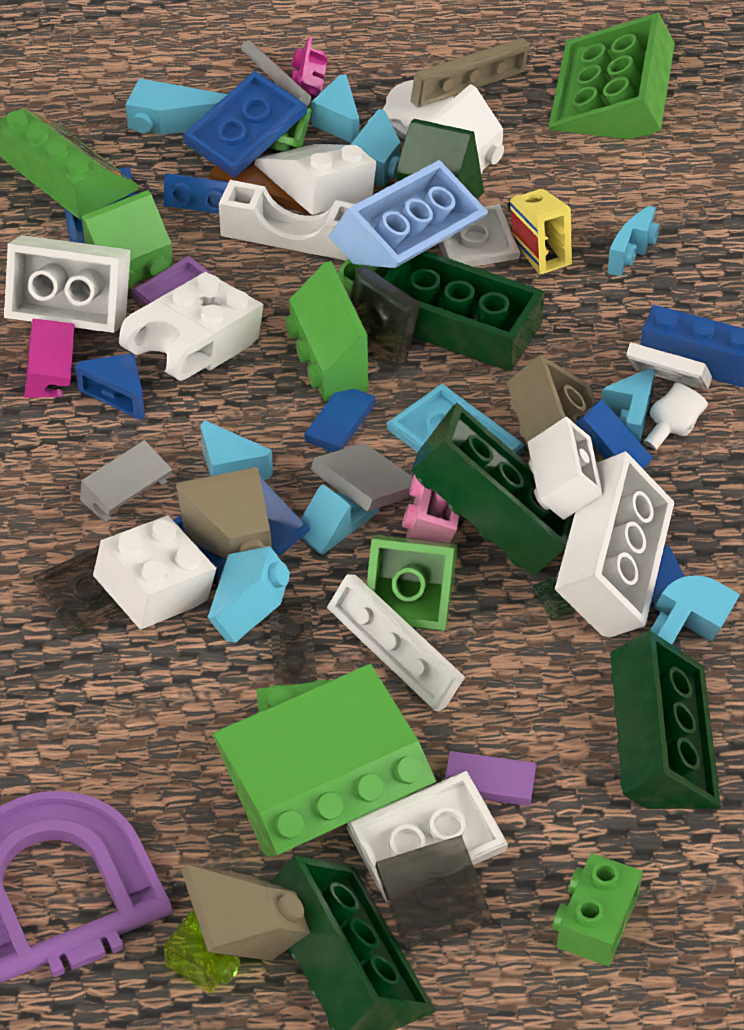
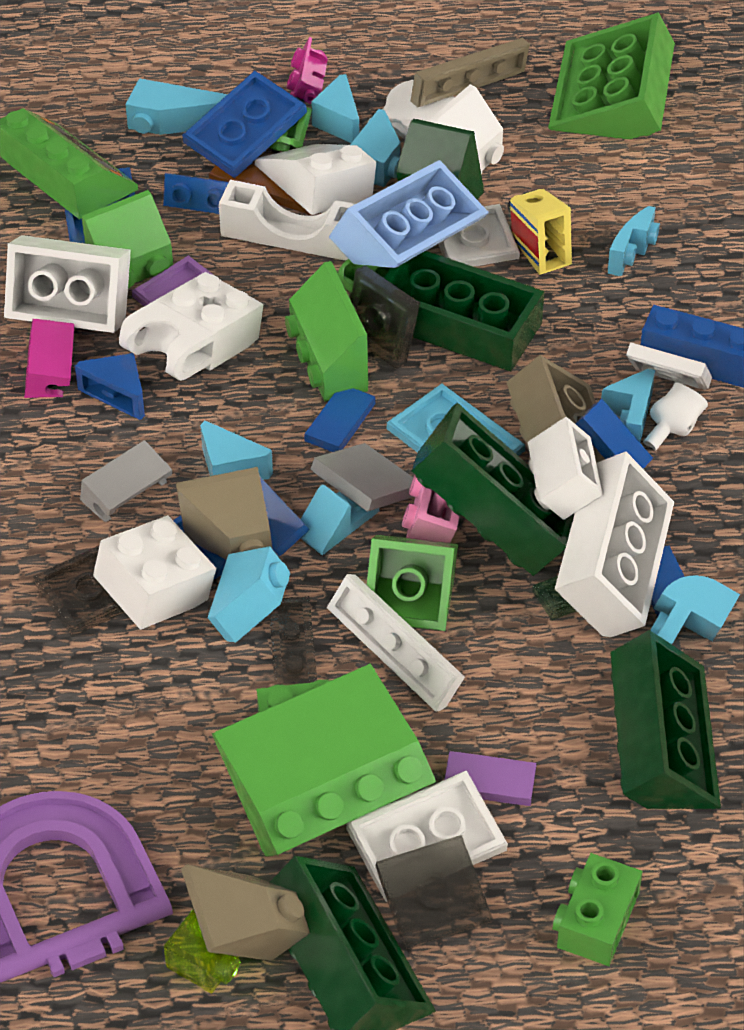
light grey bar [241,40,311,106] -> none

